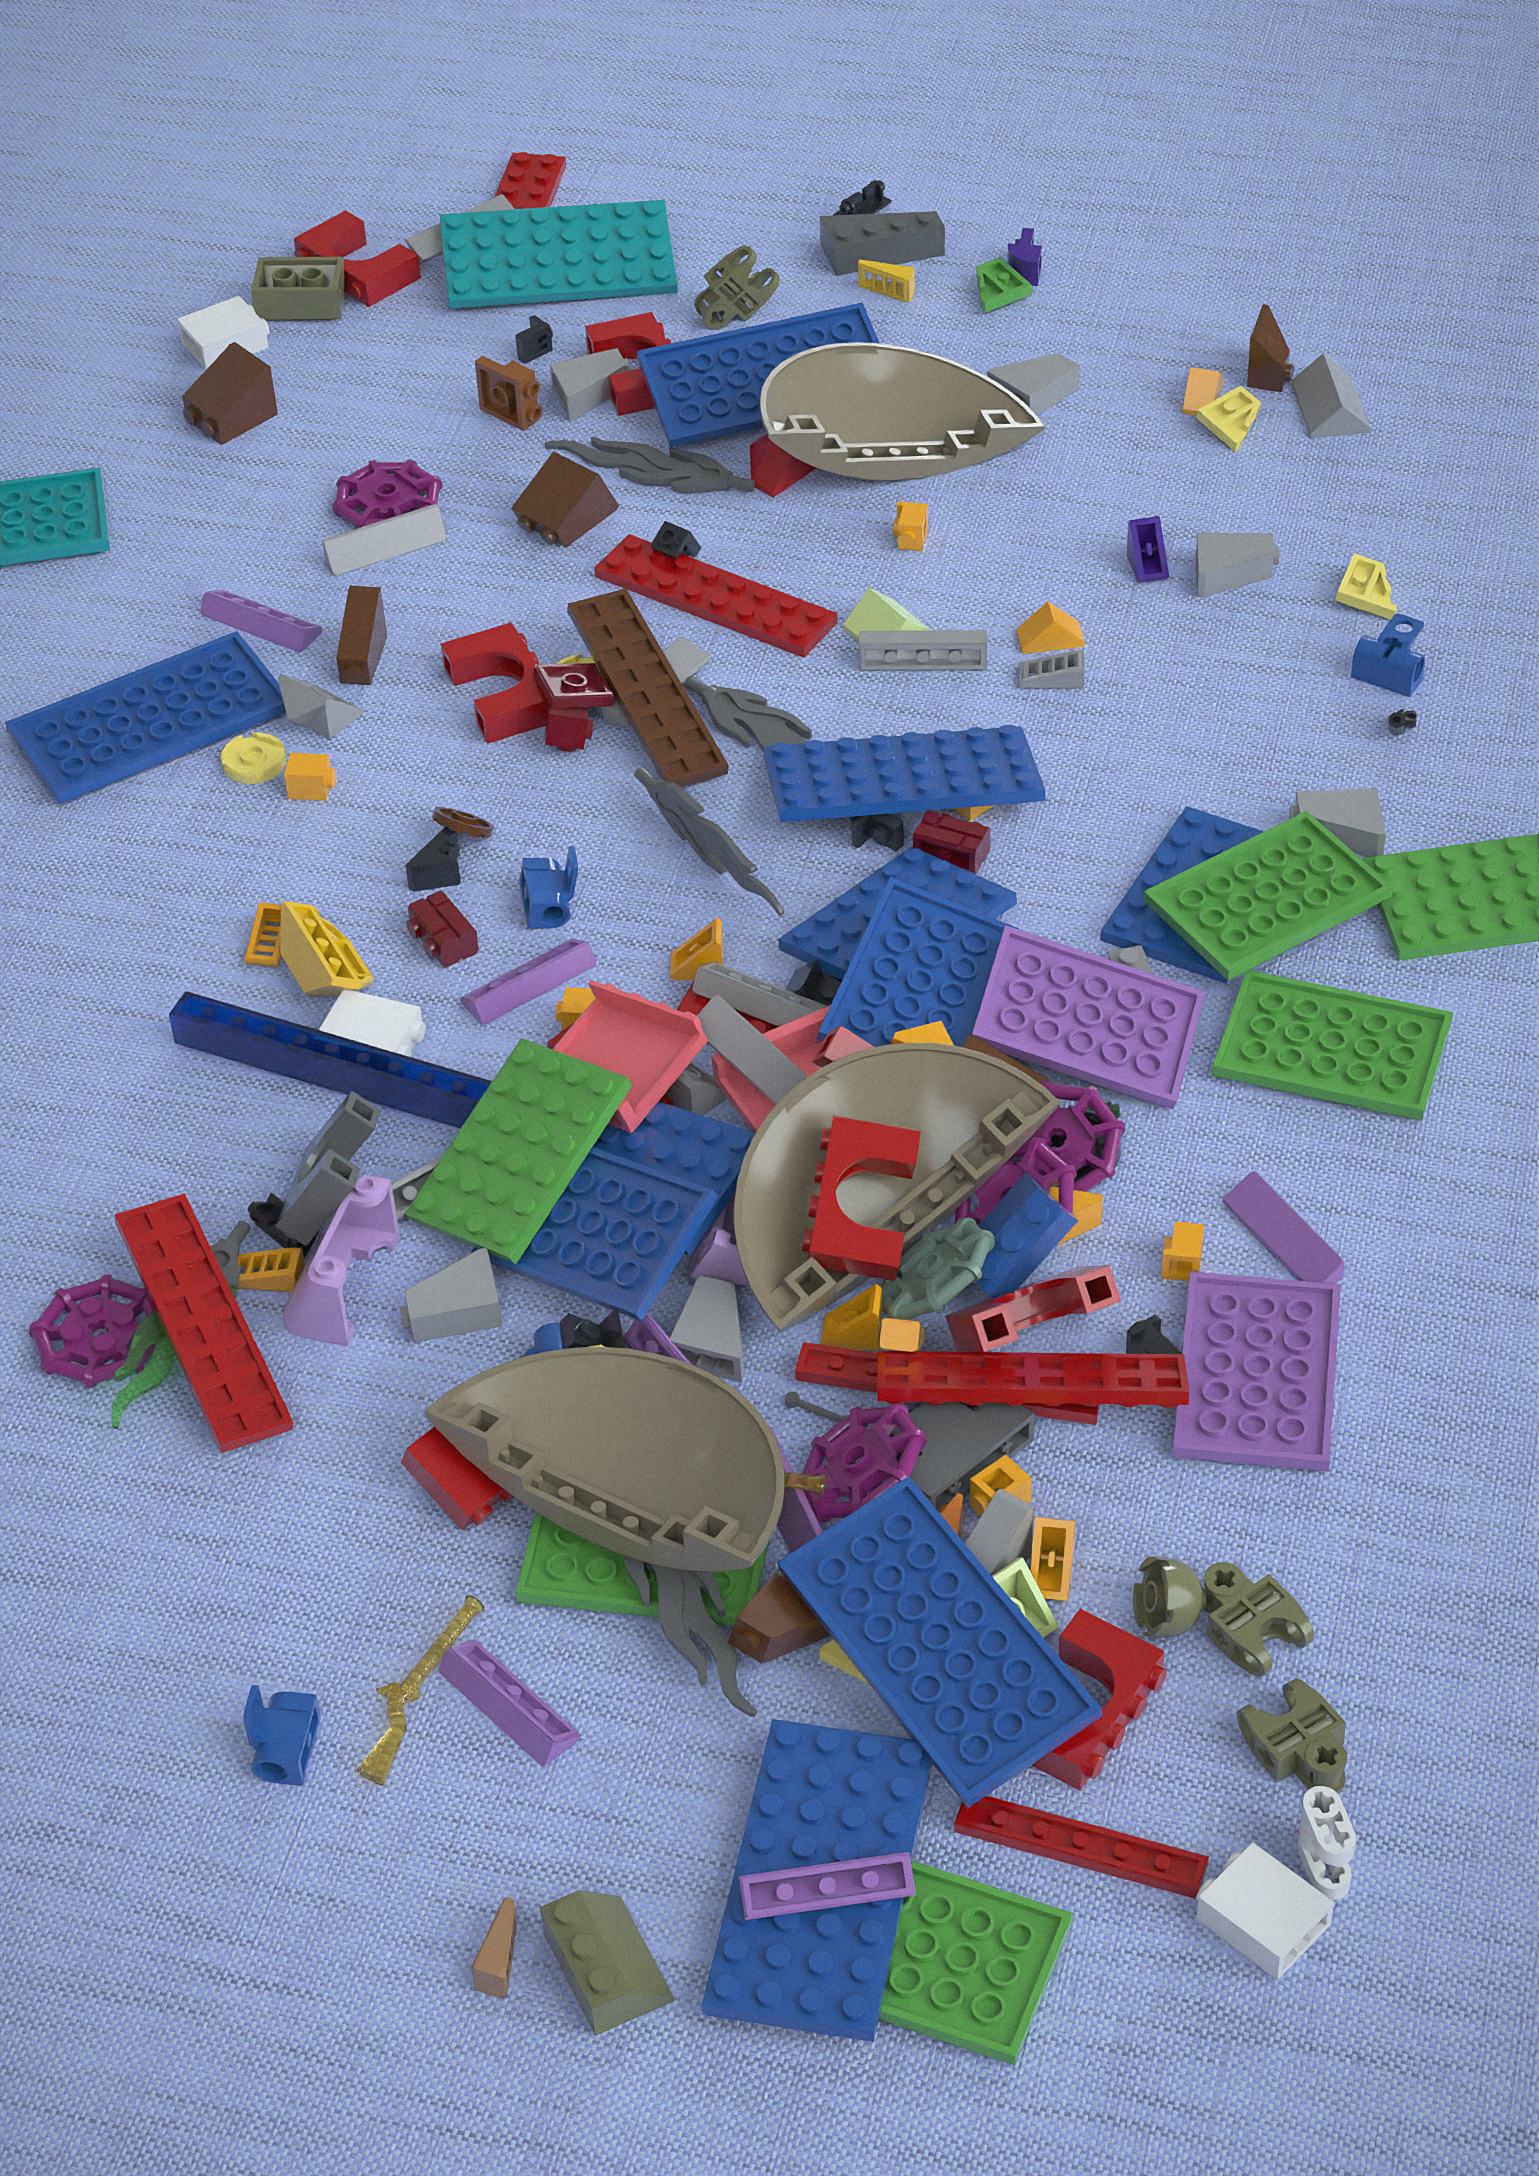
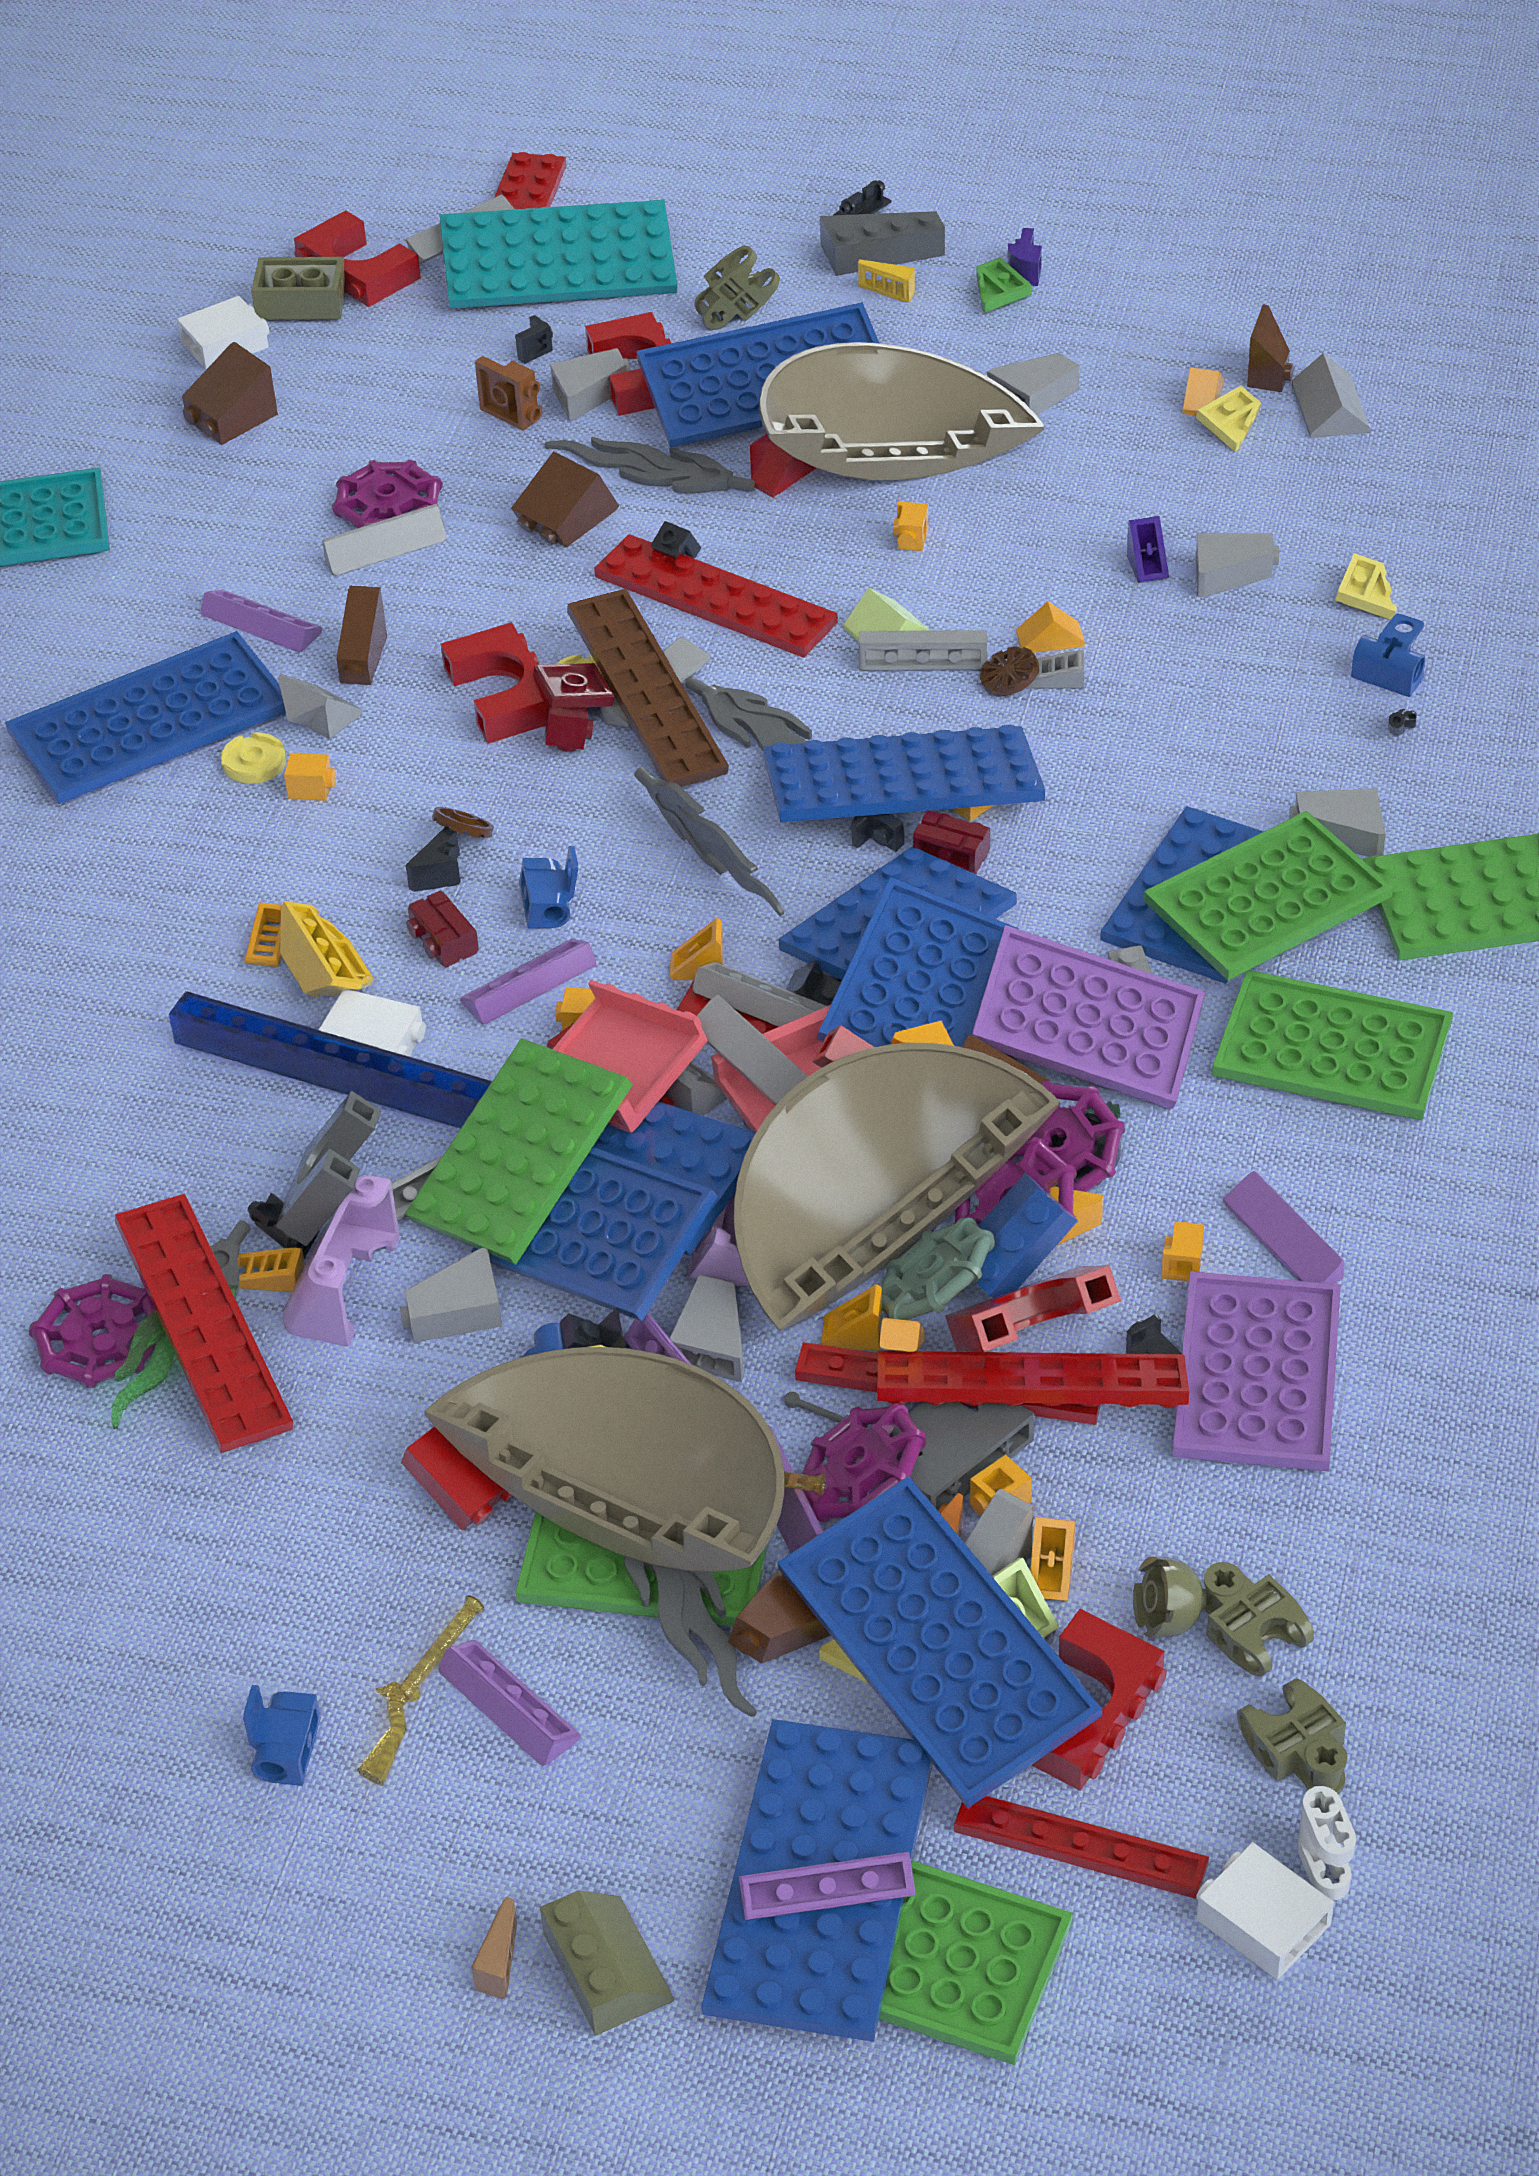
red arch [802,1115,921,1281] -> none
none -> reddish brown wheel [980,646,1039,696]

